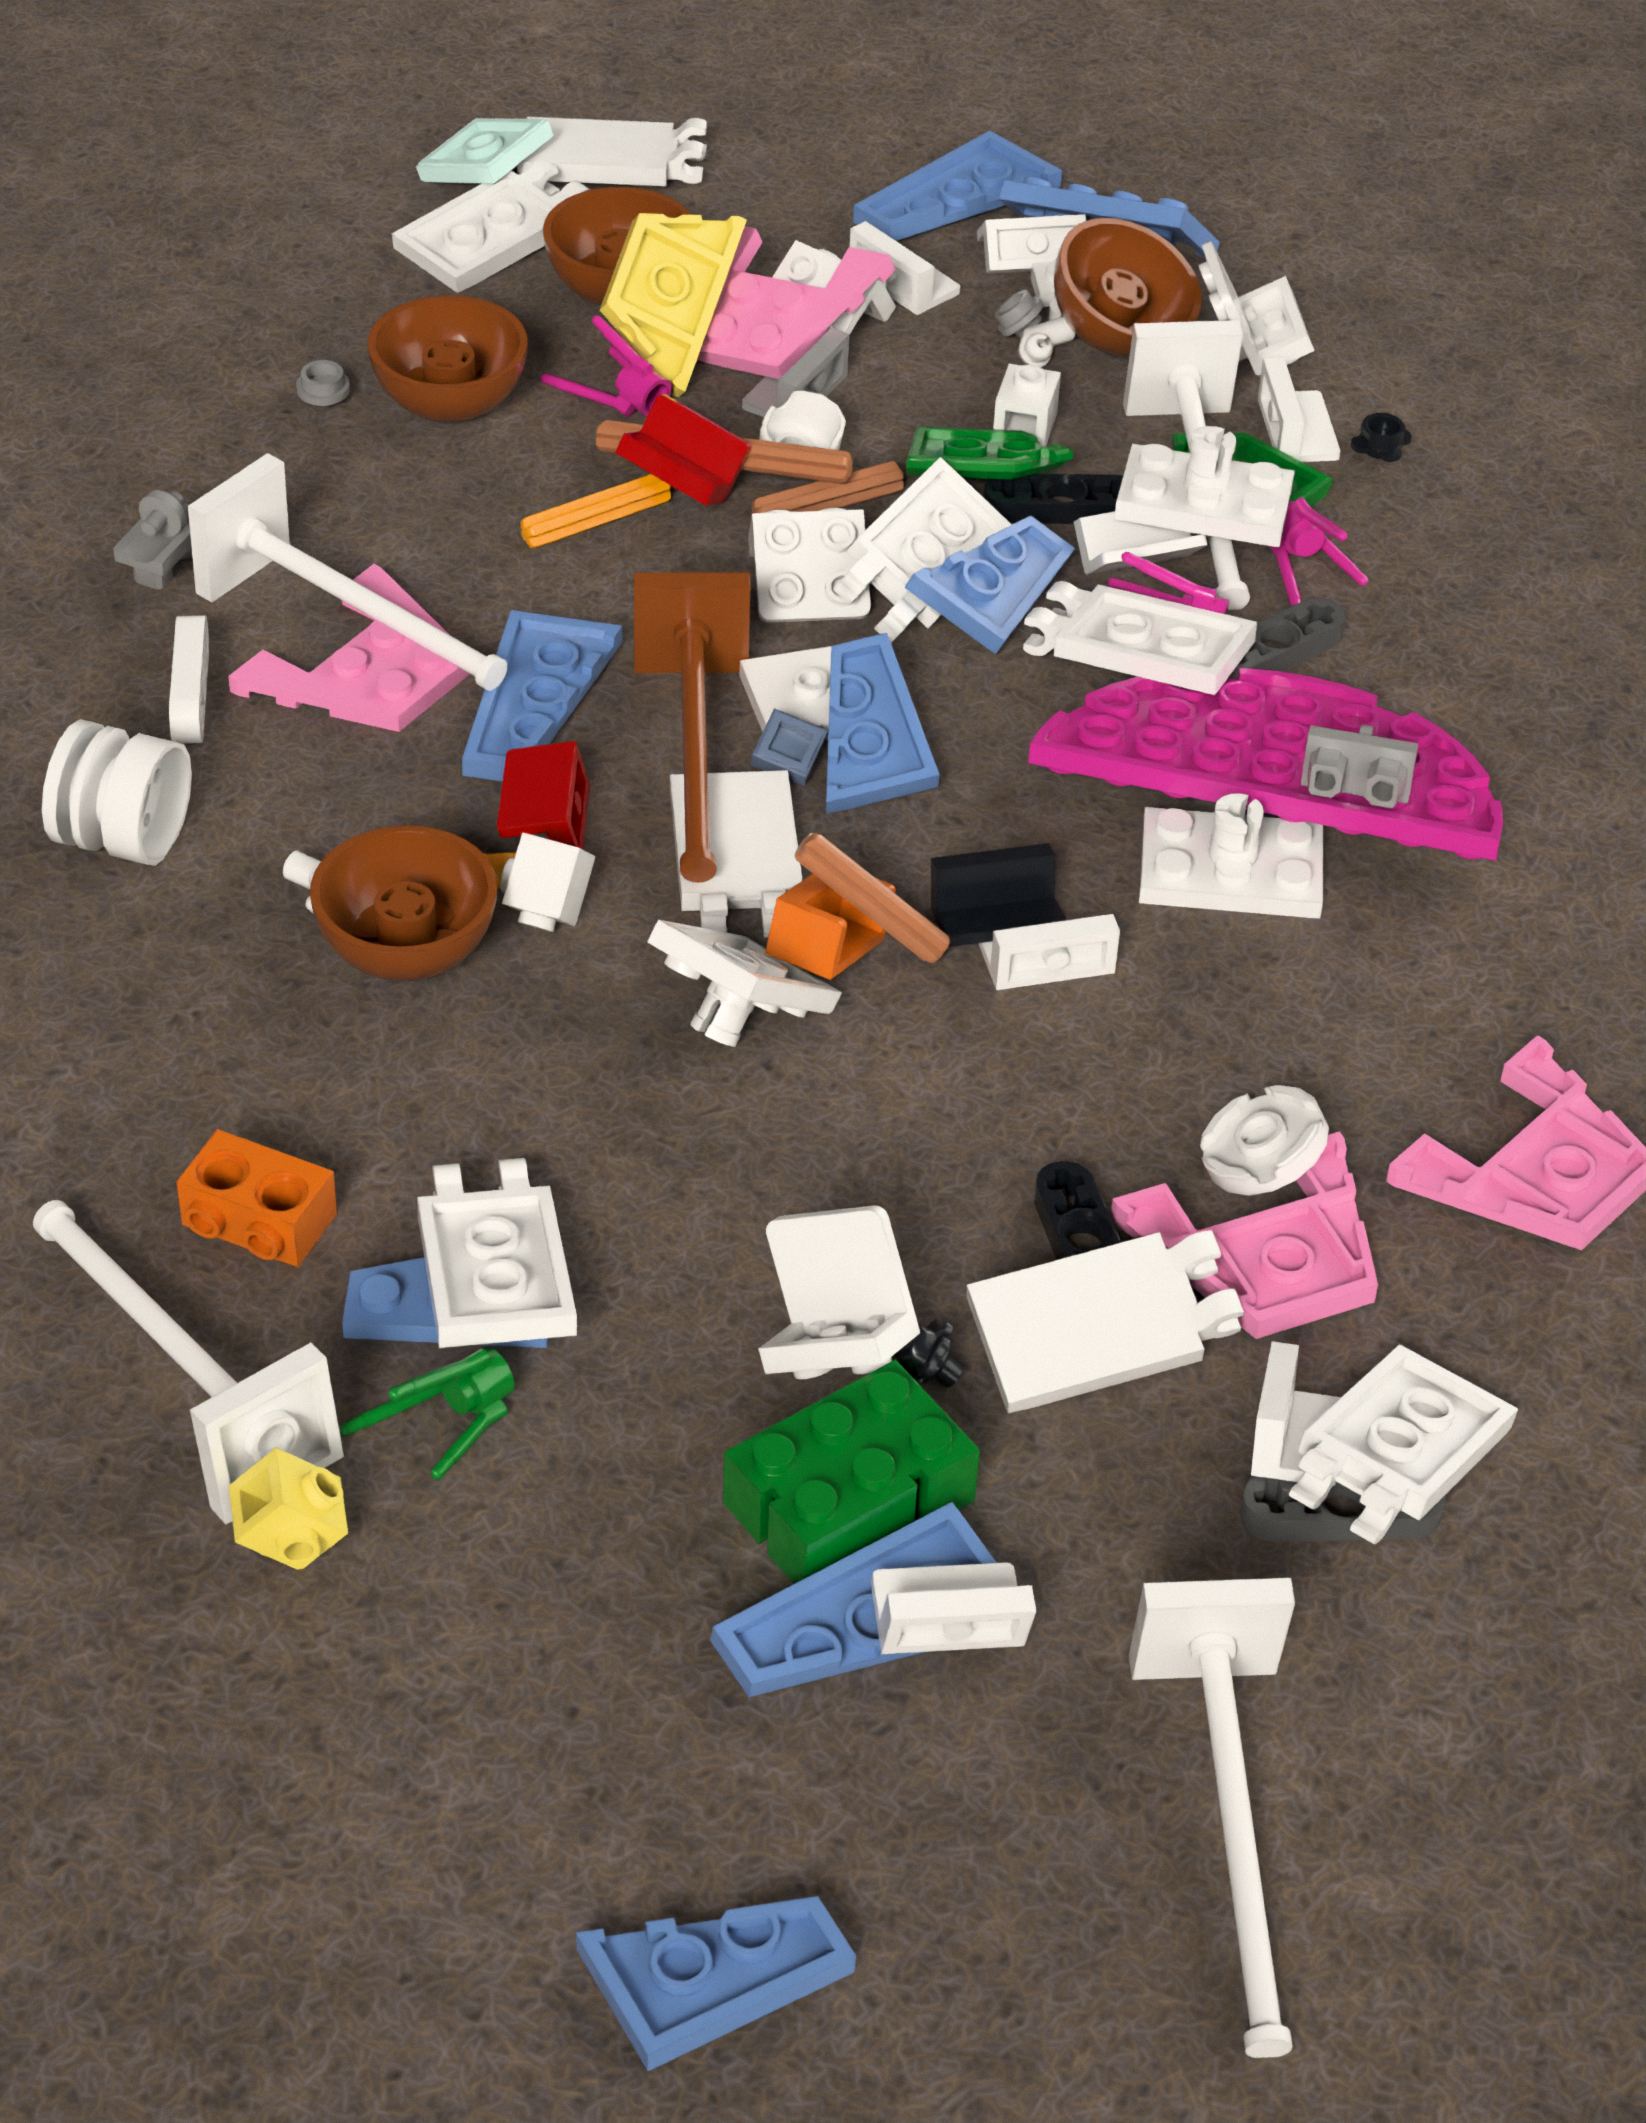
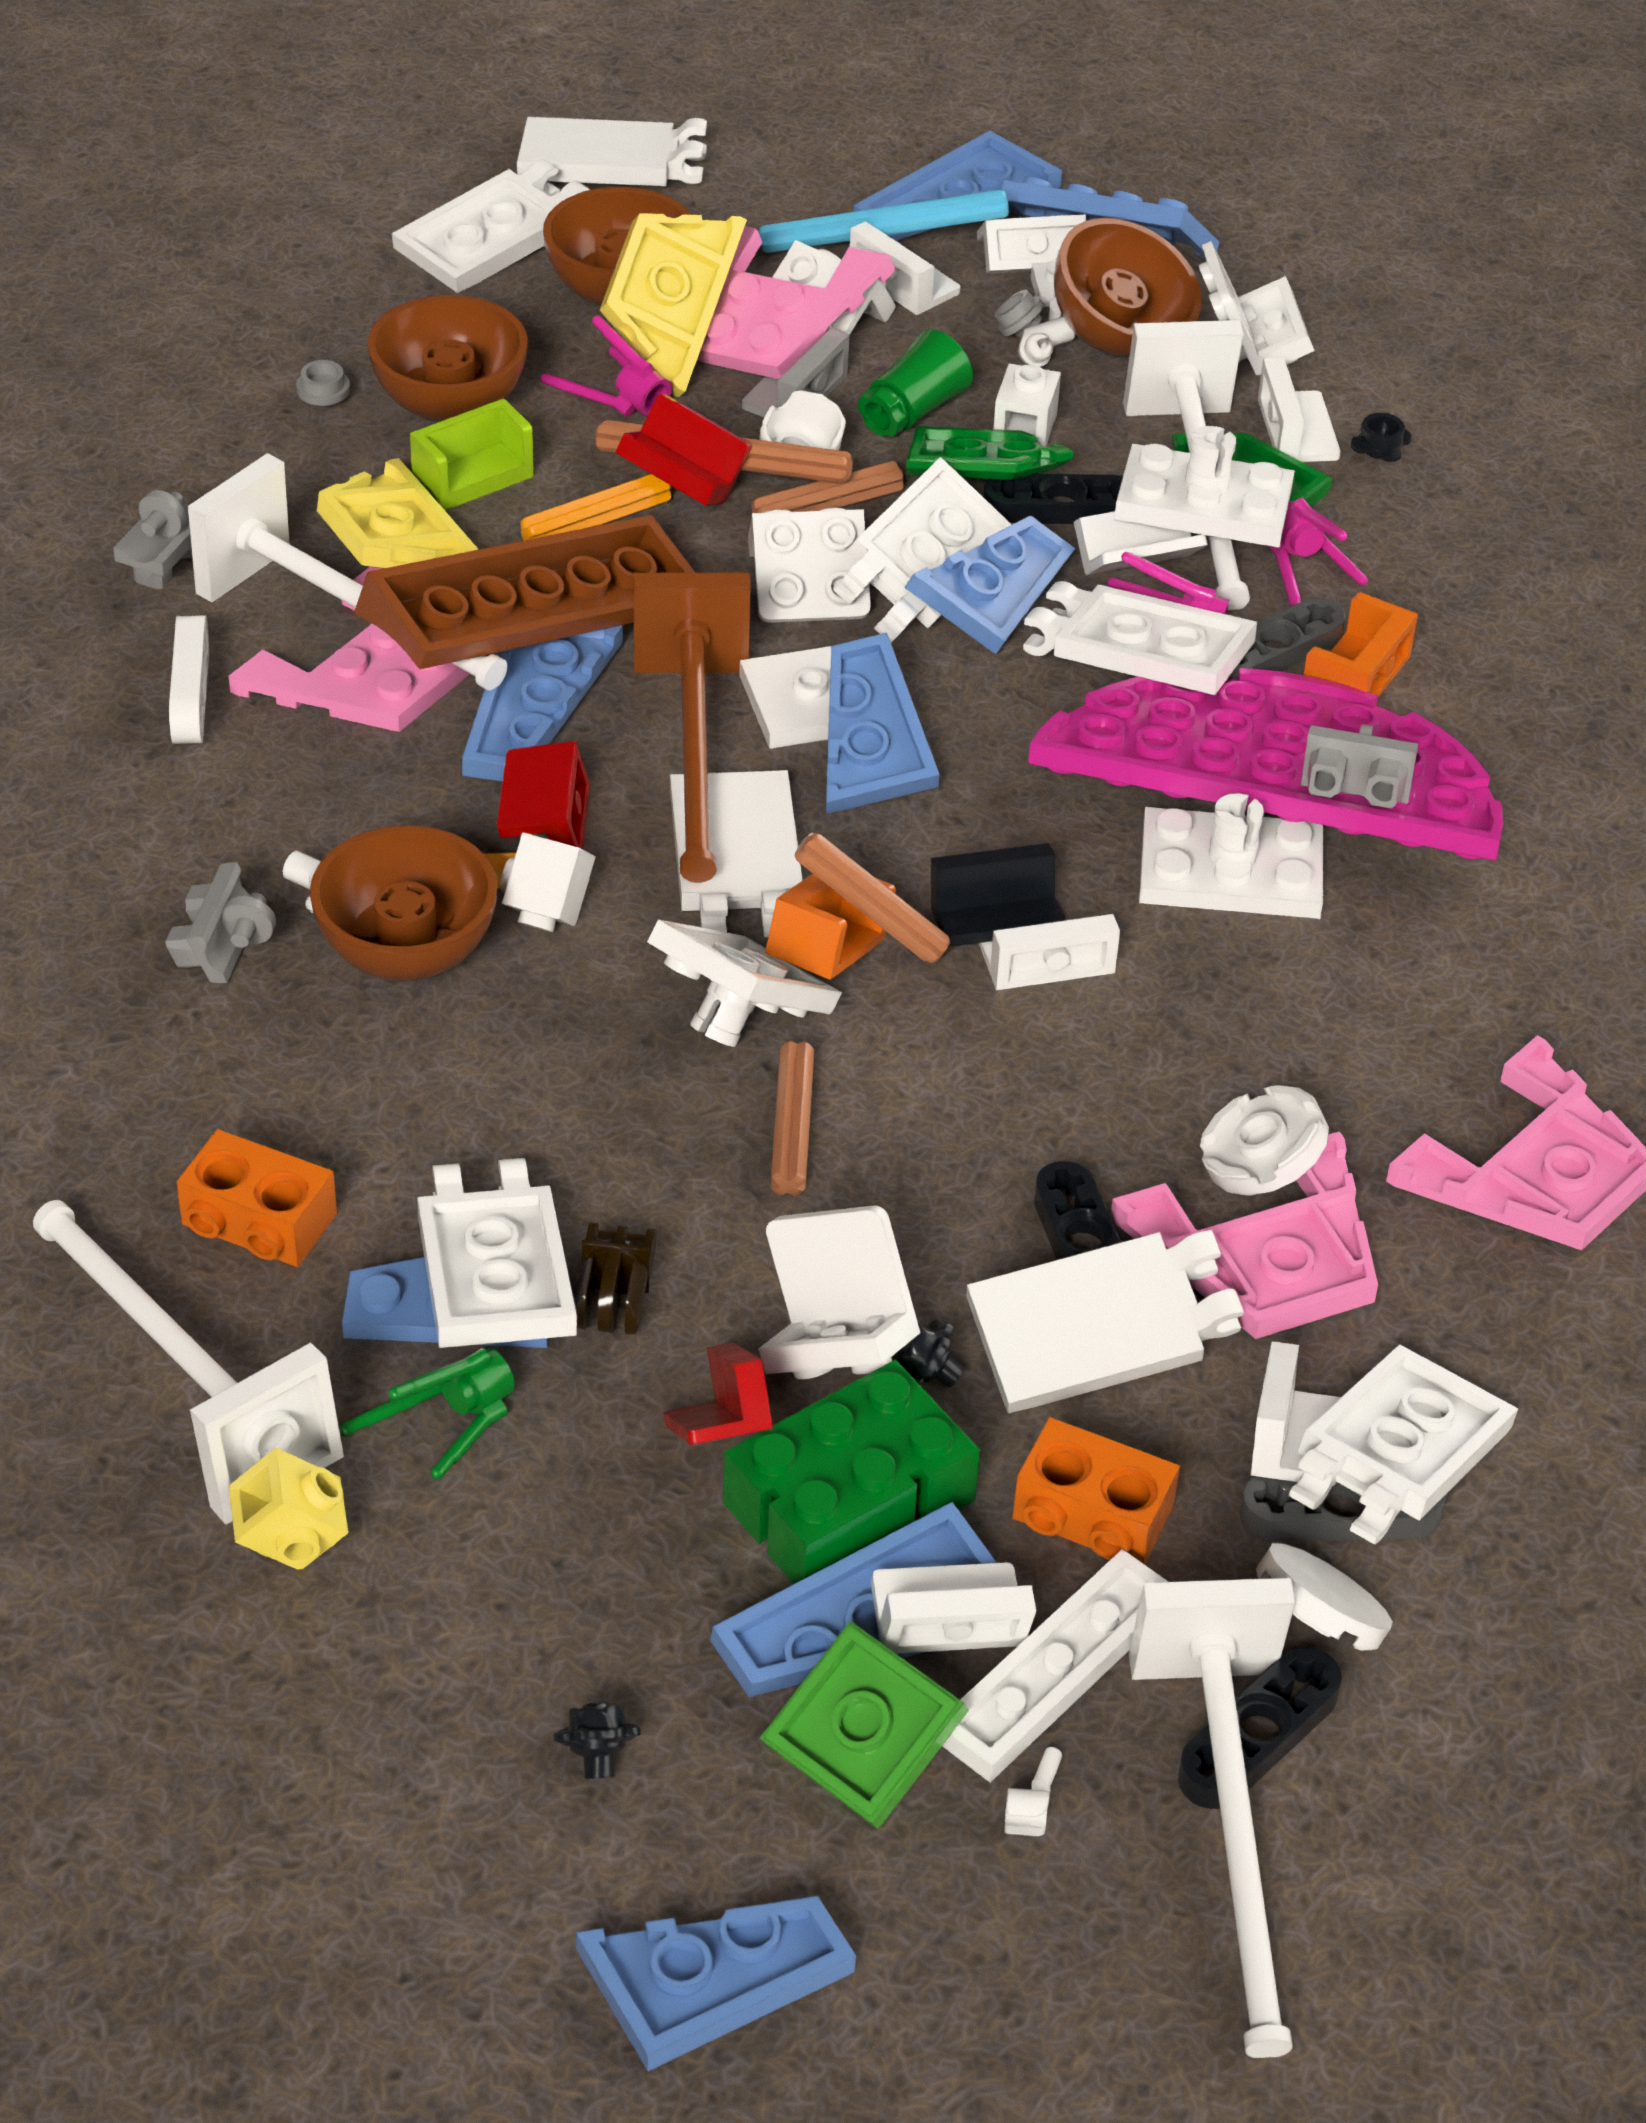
white wheel [42,719,192,866] -> none
light aqua tile [416,118,554,184] -> none
sand blue tile [750,708,828,786] -> none
none -> light grey hips [165,862,277,984]
none -> light yellow wing [317,458,479,568]
none -> dark orange arch [354,515,696,670]
none -> lime panel [410,398,534,510]
none -> black plant [554,1702,641,1779]
none -> dark brown arm [574,1222,657,1335]
none -> red panel [663,1342,773,1445]
none -> medium azure axle [759,190,1009,253]
none -> bright green plate [759,1621,969,1829]
none -> nougat axle [771,1041,814,1196]
none -> green plant [858,329,973,437]
none -> white plate [942,1549,1168,1783]
none -> white hand [1004,1747,1062,1836]
none -> orange brick [1013,1417,1180,1565]
none -> black beam [1178,1647,1342,1809]
none -> white tile [1256,1543,1393,1651]
none -> orange panel [1303,592,1418,697]

